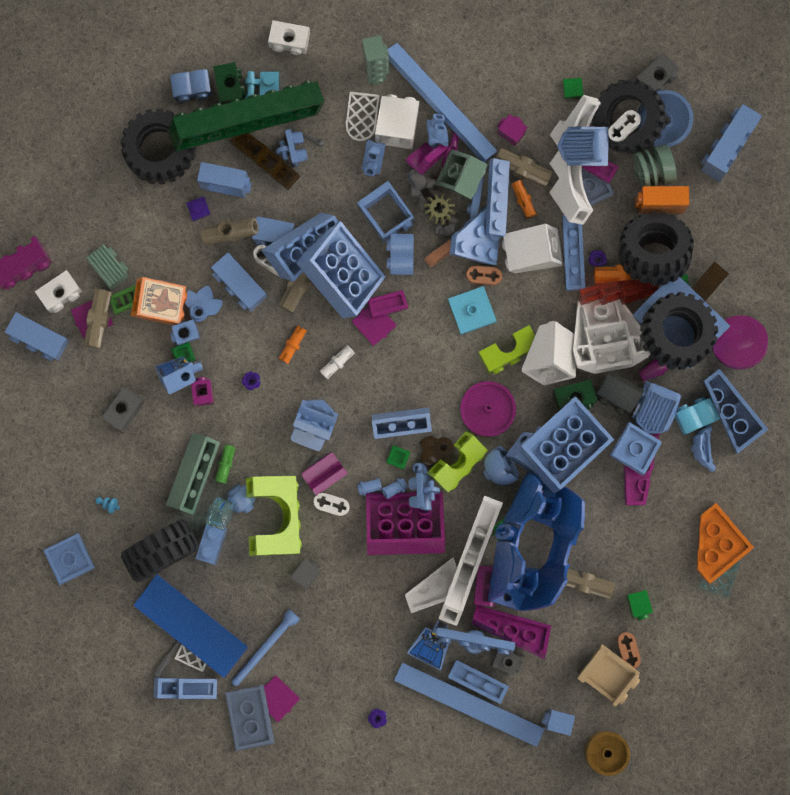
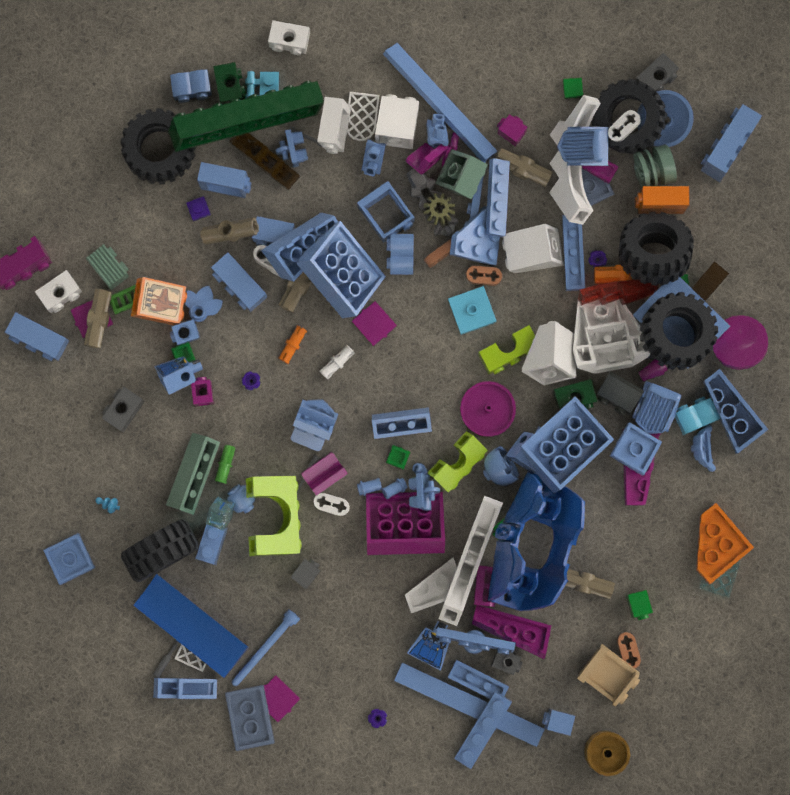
sand green brick [362,35,389,85] -> none
magenta tile [367,290,409,319] -> none
dark brown plate [419,436,453,466] -> none
orange pin [511,180,537,219] -> none
none -> white window [317,97,351,154]
none -> medium blue plate [454,691,512,769]

